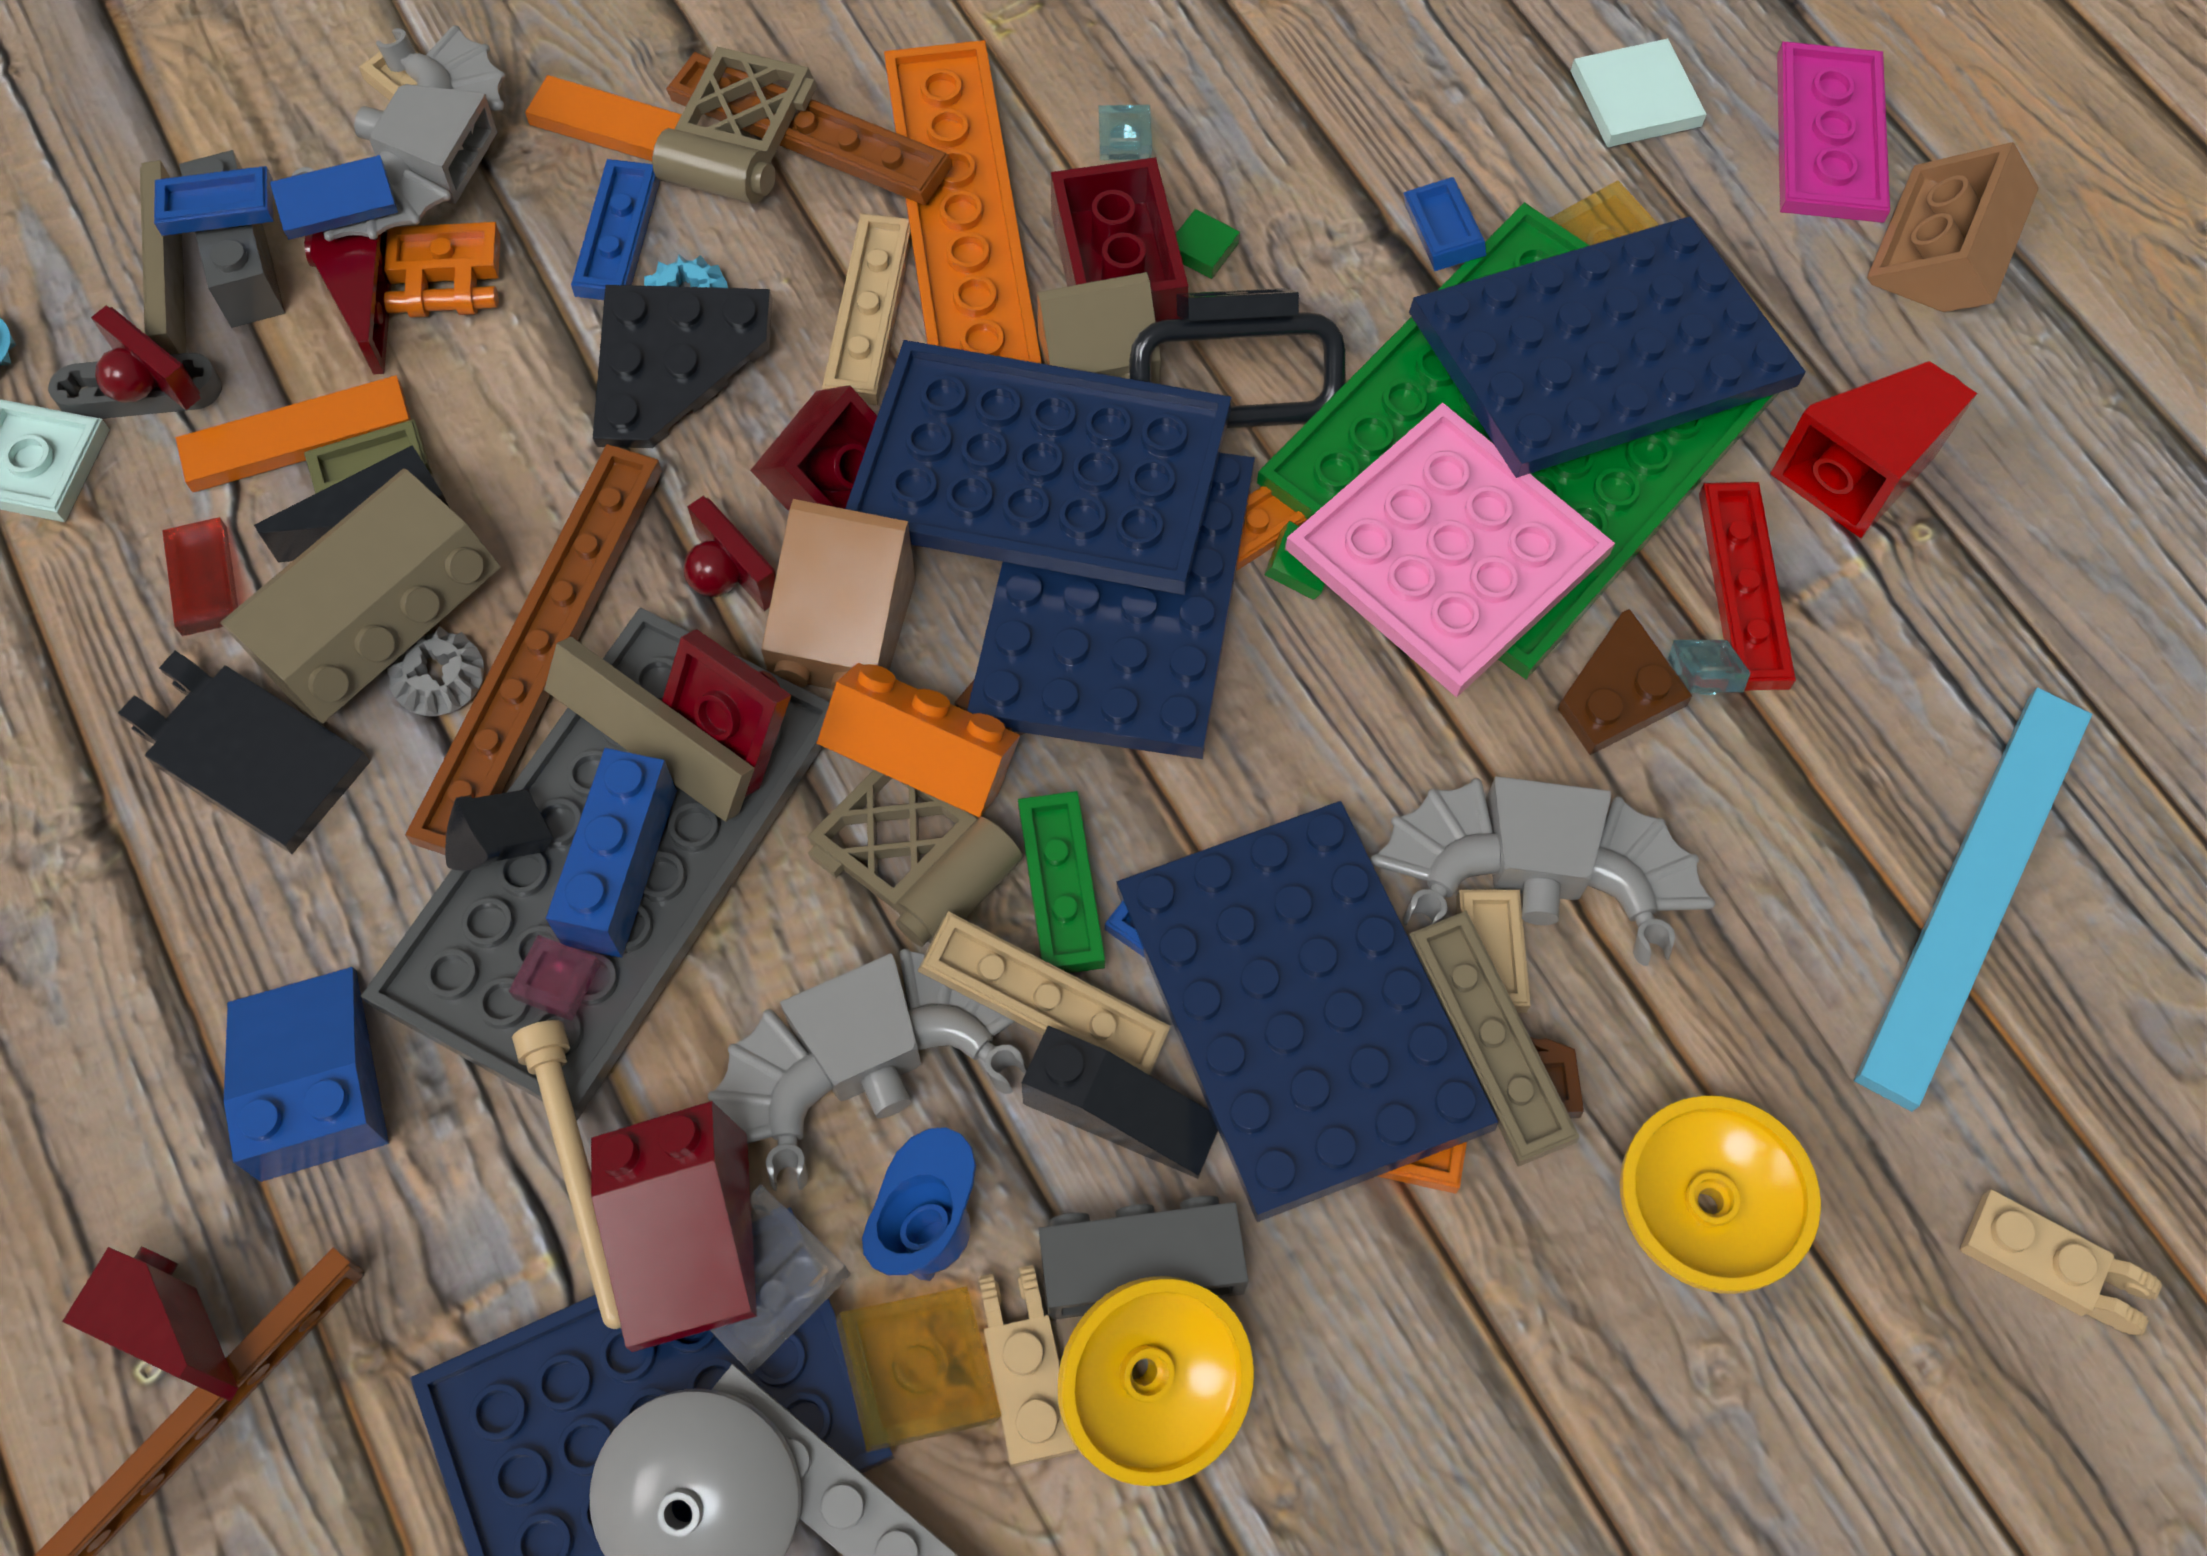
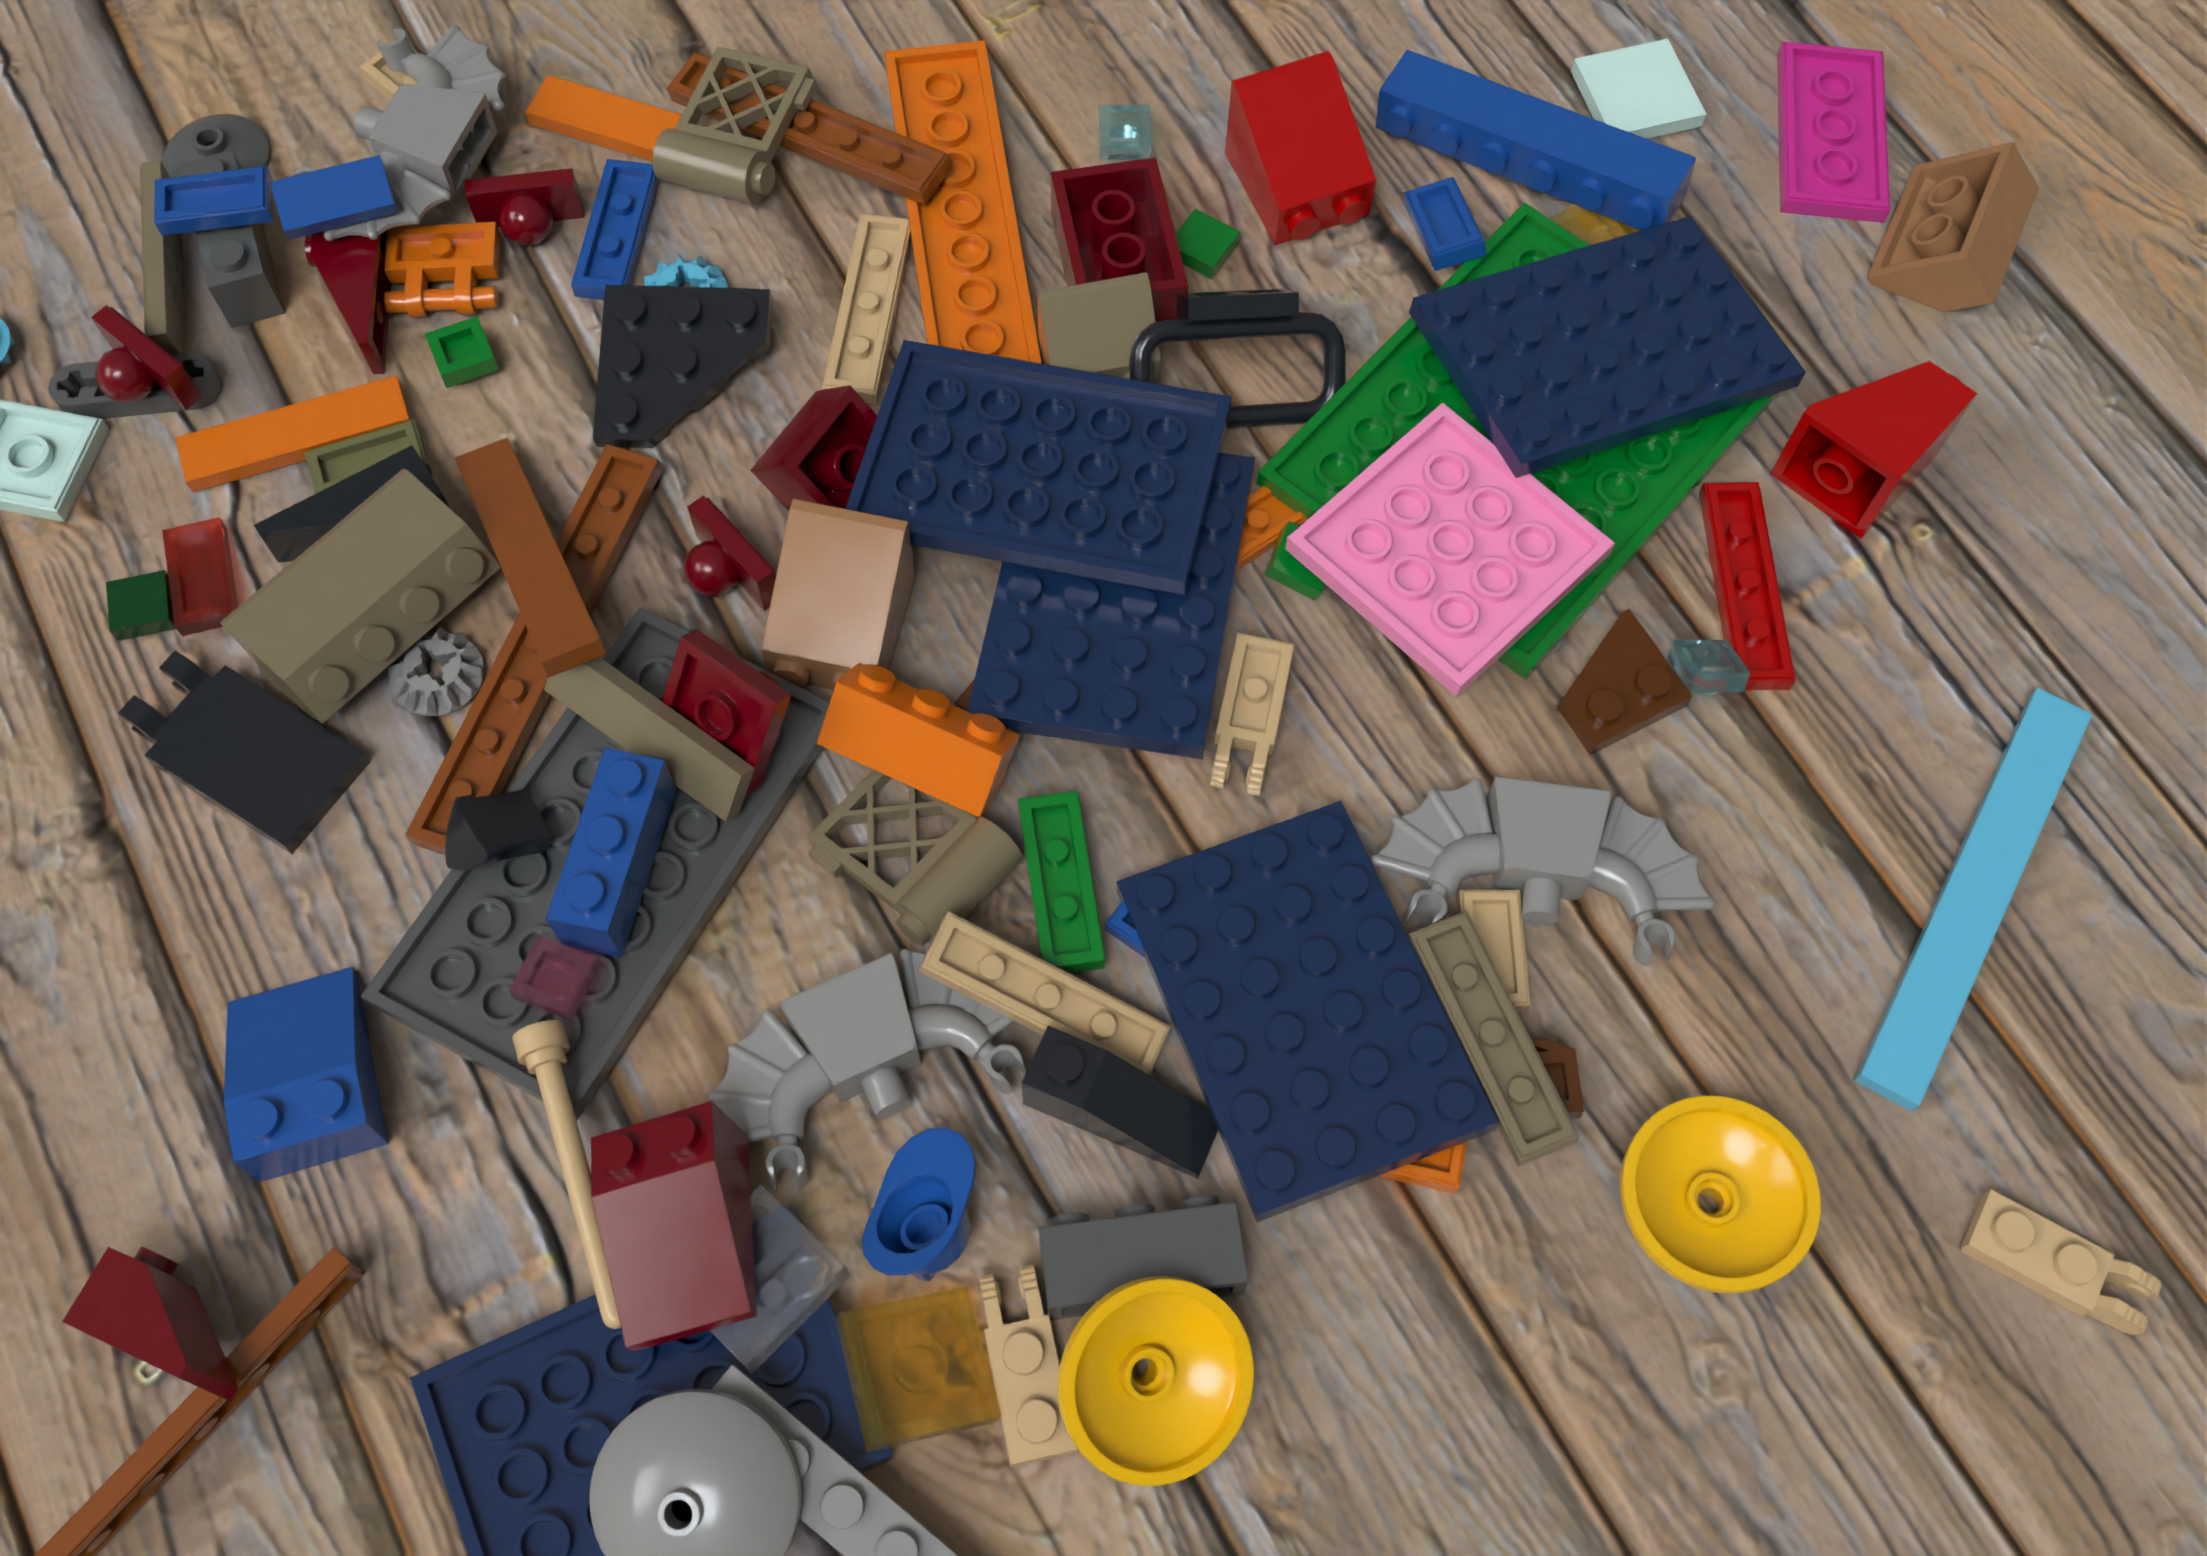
none -> dark green tile [106,570,177,641]
none -> dark grey dish [163,114,271,178]
none -> green plate [425,316,499,388]
none -> dark orange tile [455,437,606,678]
none -> dark red tile [465,168,584,246]
none -> tan hinge [1210,632,1294,796]
none -> red slope [1225,51,1376,245]
none -> blue brick [1376,50,1696,230]

